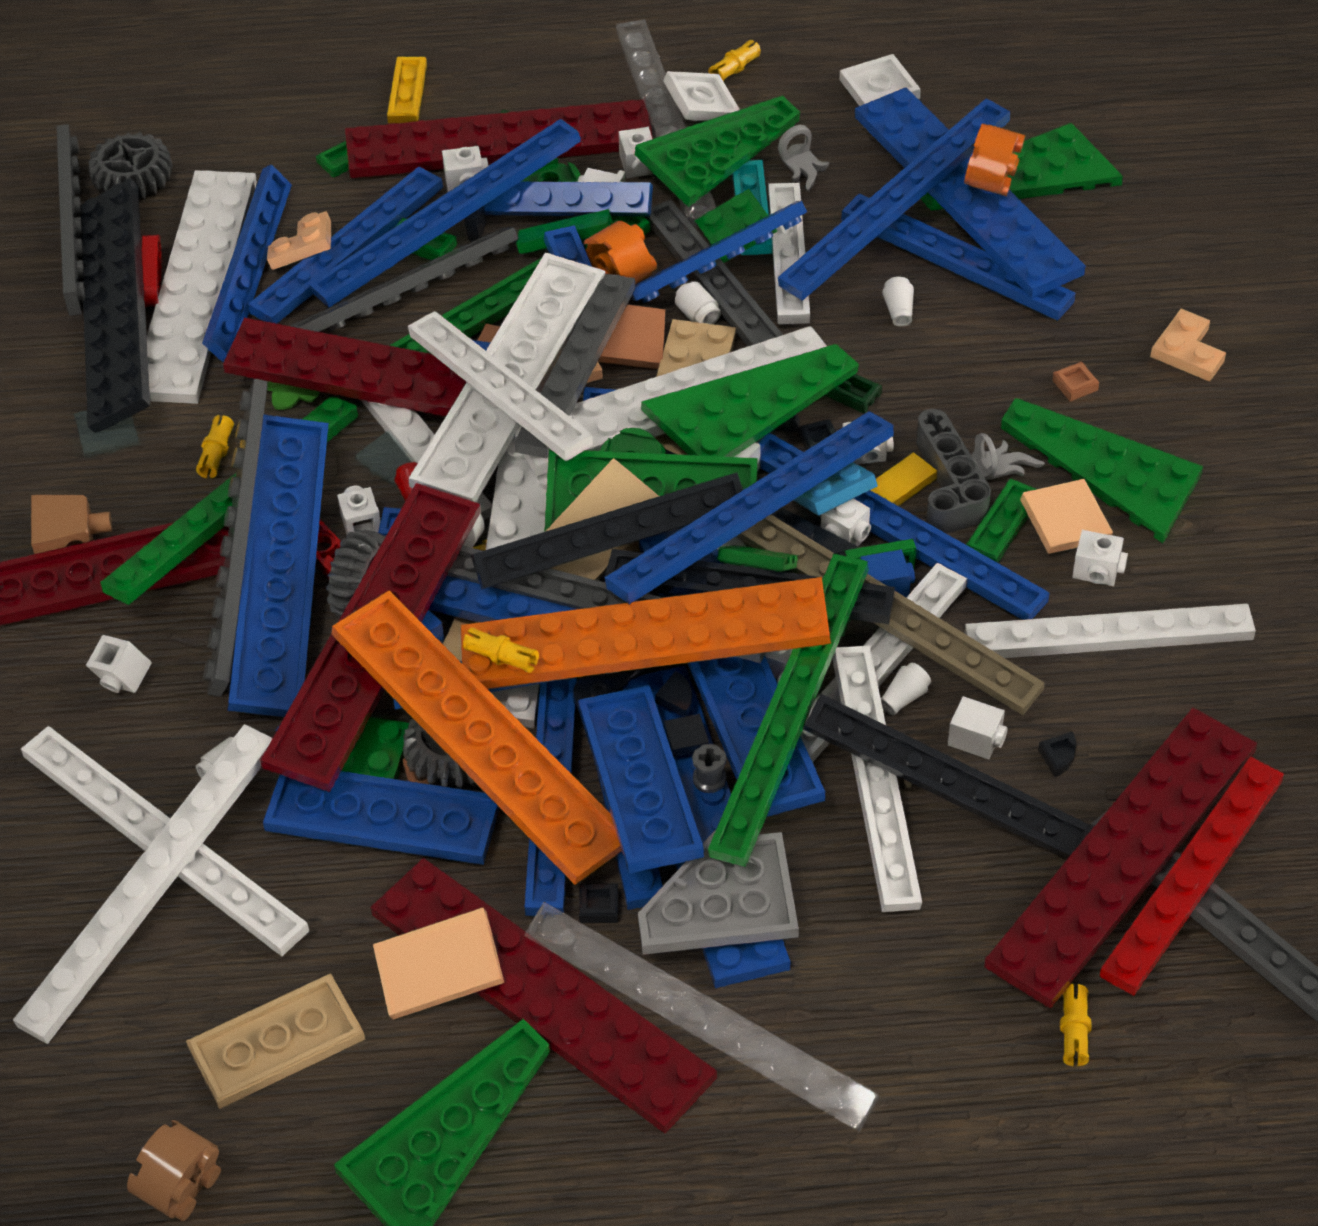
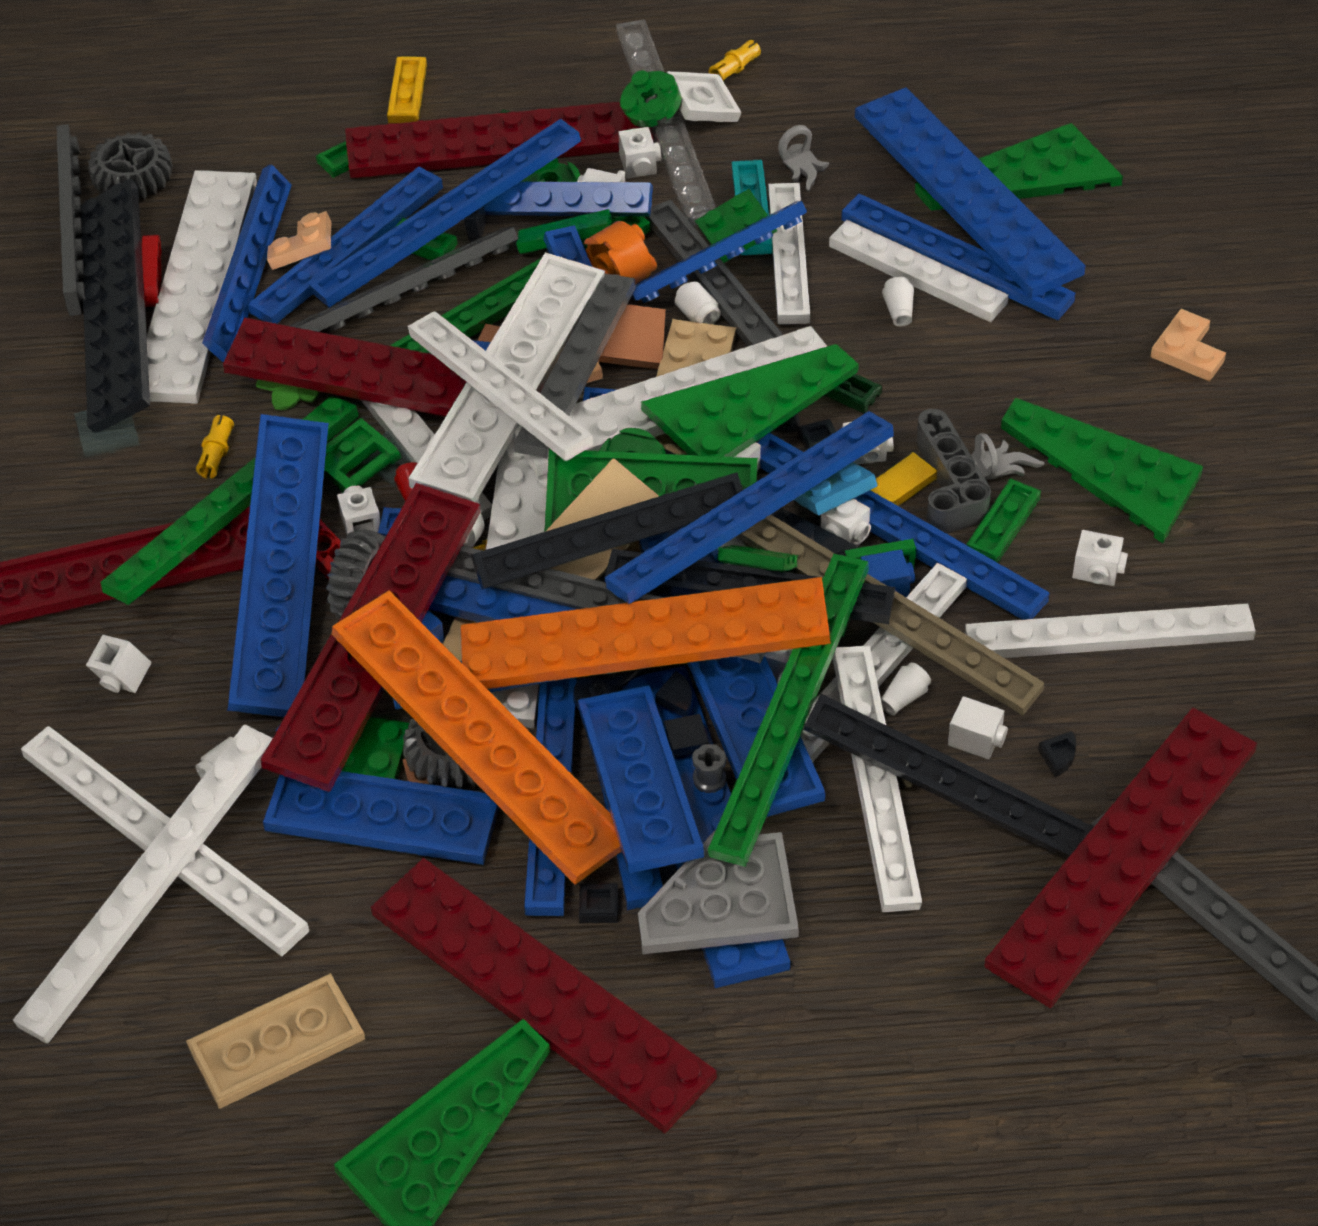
medium nougat torso [31,495,113,554] -> none
medium nougat brick [127,1120,221,1221] -> none
dark grey plate [203,379,268,697] -> none
light nougat tile [373,908,504,1020] -> none
white brick [442,146,488,192] -> none
yellow pin [463,628,539,673] -> none
clear plate [524,902,880,1132] -> none
green wing [634,96,800,207] -> none
blue plate [778,98,1010,301] -> none
white plate [839,54,921,106] -> none
orange brick [964,123,1026,197] -> none
light nougat tile [1020,479,1113,554] -> none
nougat tile [1052,361,1099,402] -> none
yellow pin [1060,984,1092,1066] -> none
red plate [1099,756,1284,996] -> none
none -> green plate [324,418,402,493]
none -> green plate [620,70,682,127]
none -> white plate [829,220,1008,323]

